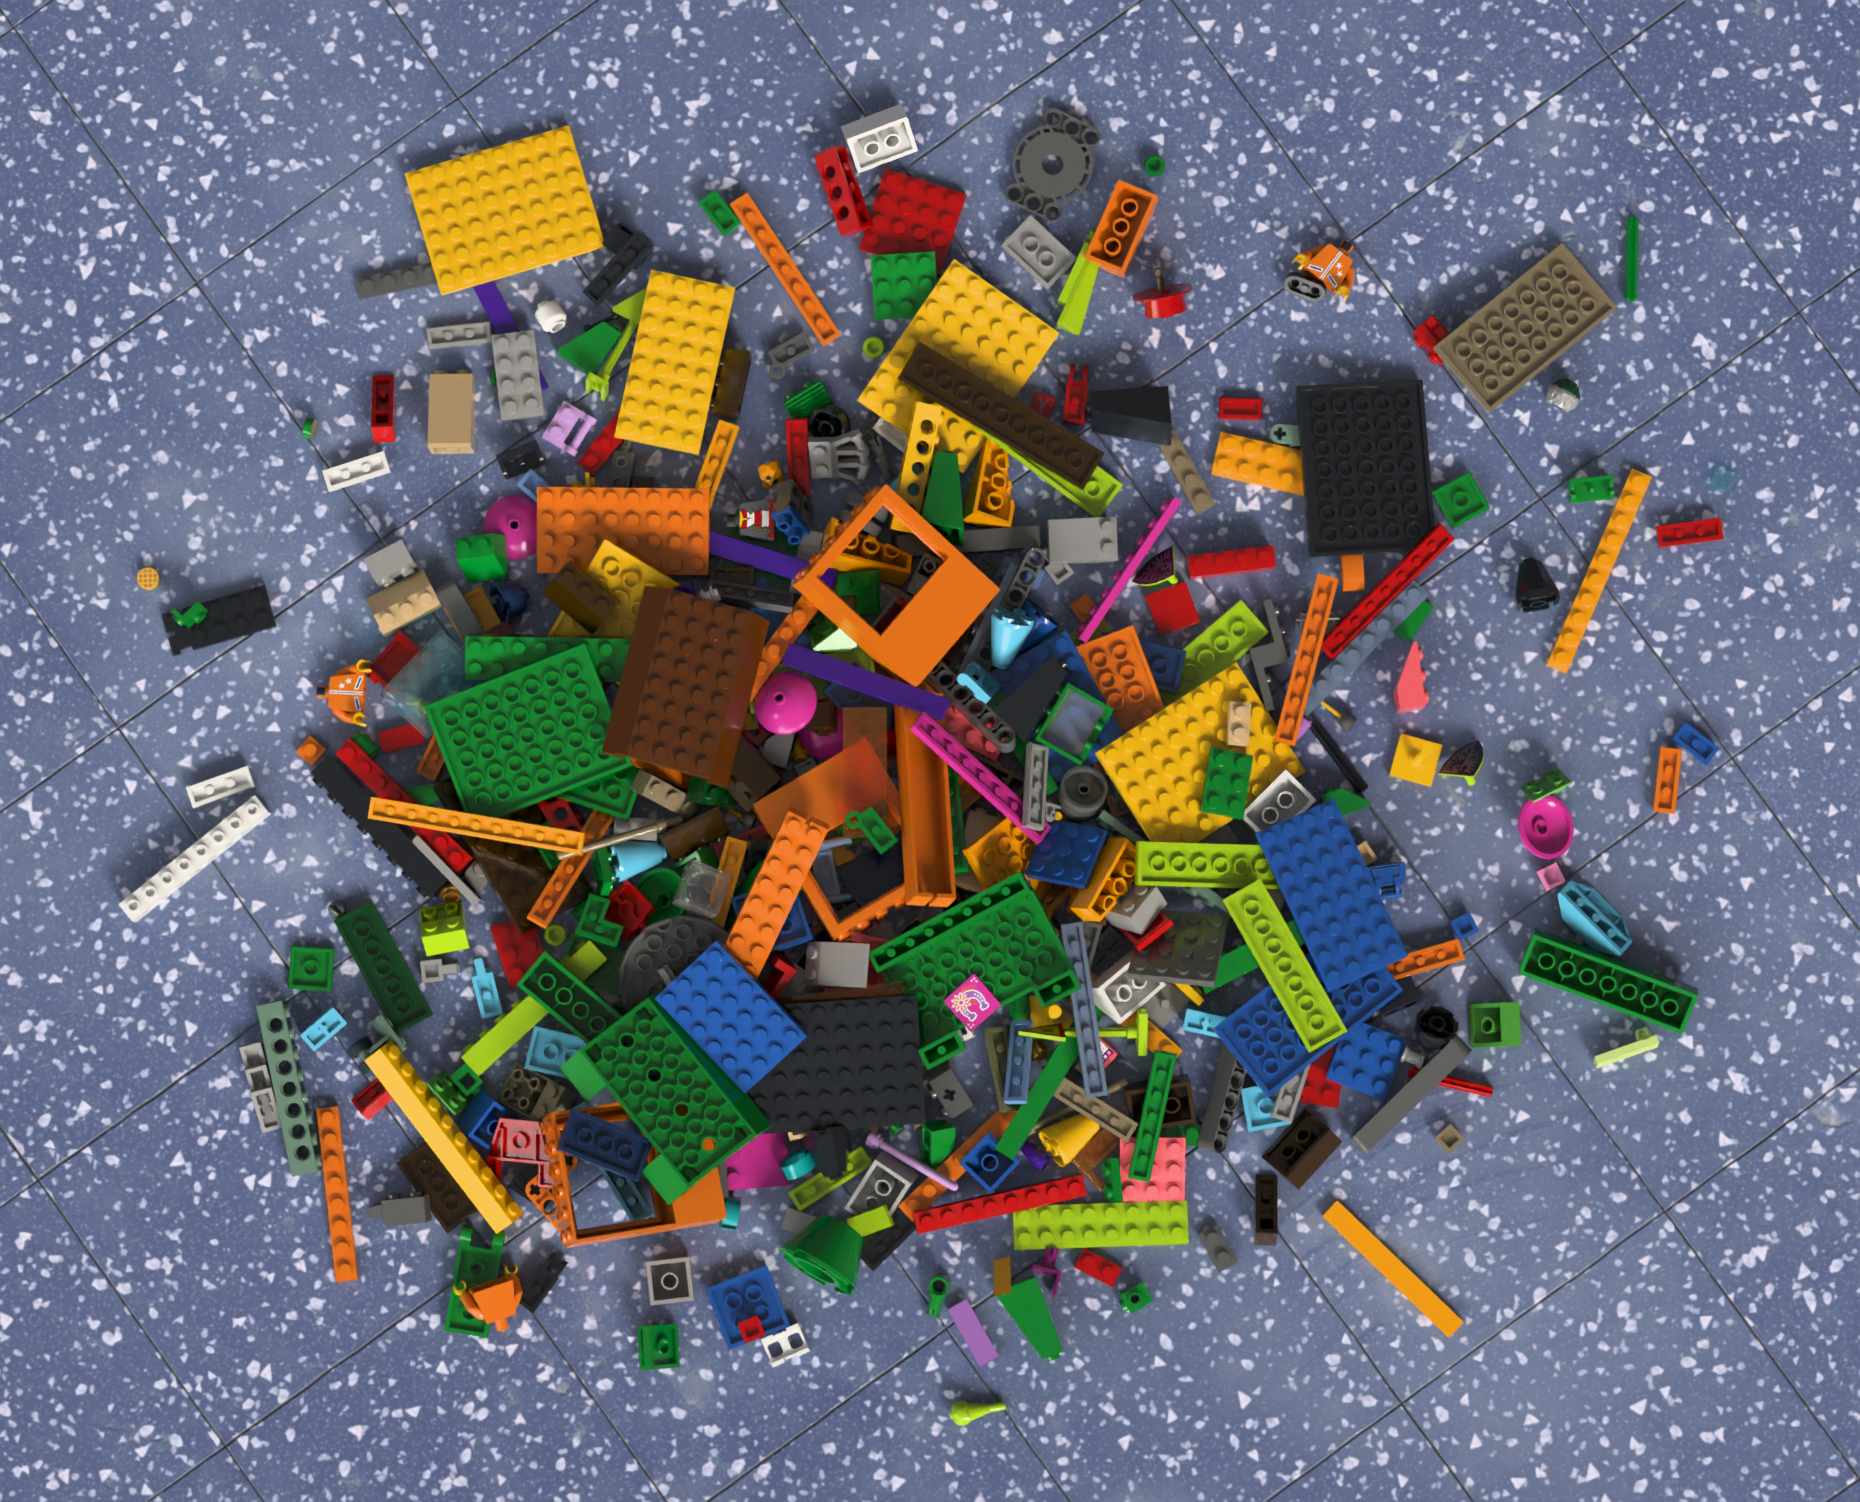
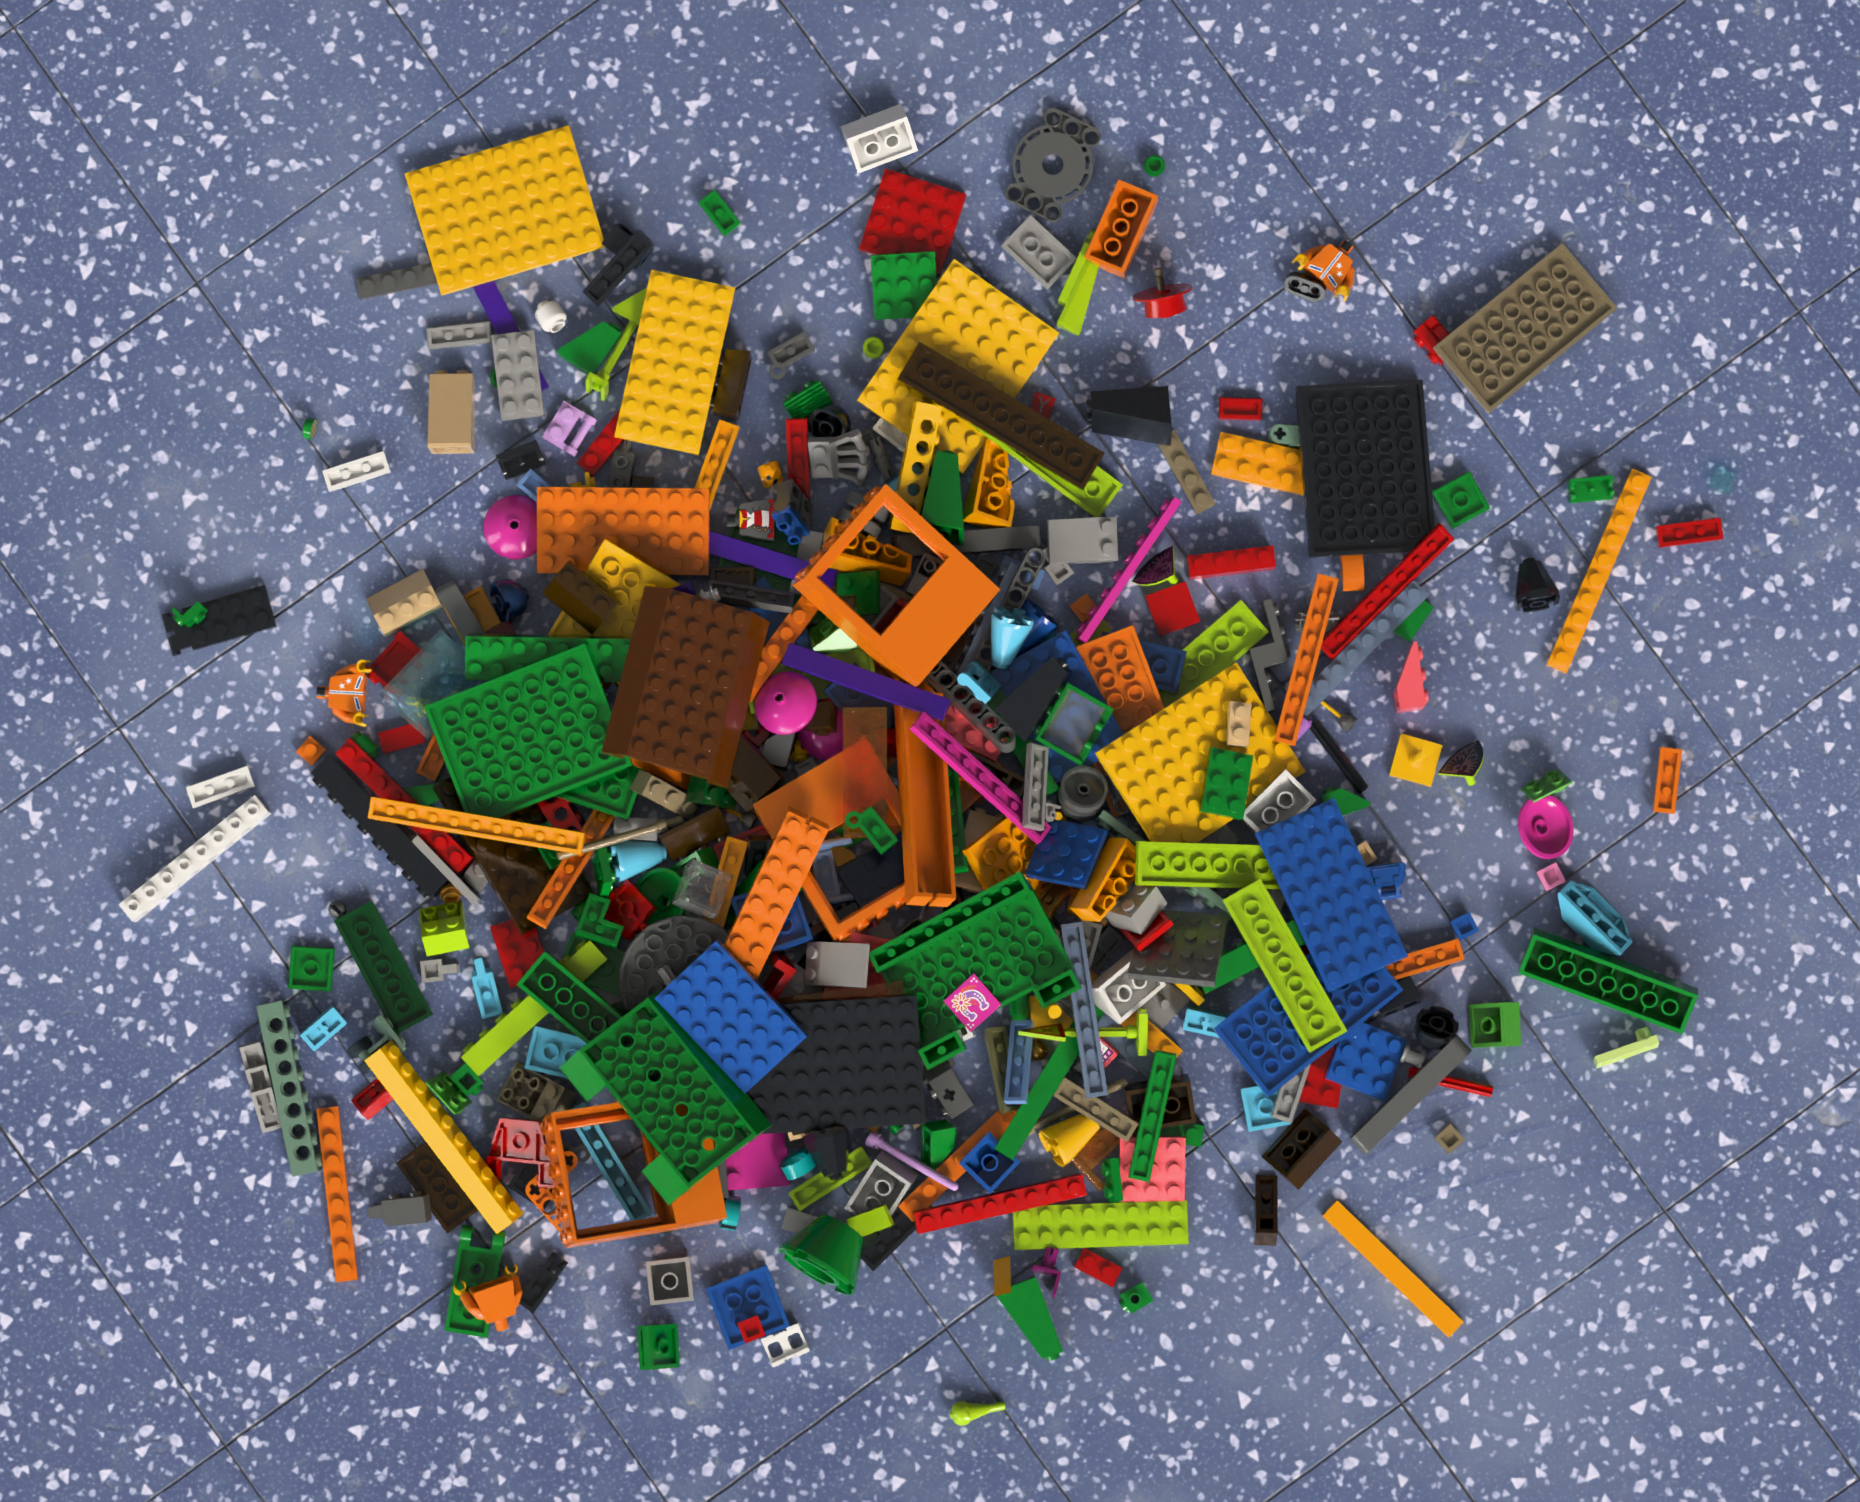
tile [137,568,160,590] -> none
light grey brick [363,539,418,588] -> none
red slope [371,375,396,443] -> none
green slope [455,533,509,583] -> none
blue slope [456,1090,519,1151] -> none
lime tile [545,924,567,946] -> none
dark blue plate [556,1108,652,1182] -> none
black hinge [584,313,623,332] -> none
orange plate [730,193,841,347] -> none
red brick [814,146,873,236] -> none
green pin [926,1273,951,1318] -> none
medium lavender tile [948,1299,999,1367] -> none
dark purple cone [1020,1140,1052,1171] -> none
red hinge [1063,364,1089,425] -> none
dark grey beam [1198,1005,1246,1154] -> none
dark grey plate [1198,1224,1238,1273] -> none
light grey piece [1546,378,1581,412] -> none
green axle [1625,217,1639,302] -> none
blue plate [1671,722,1720,766] -> none

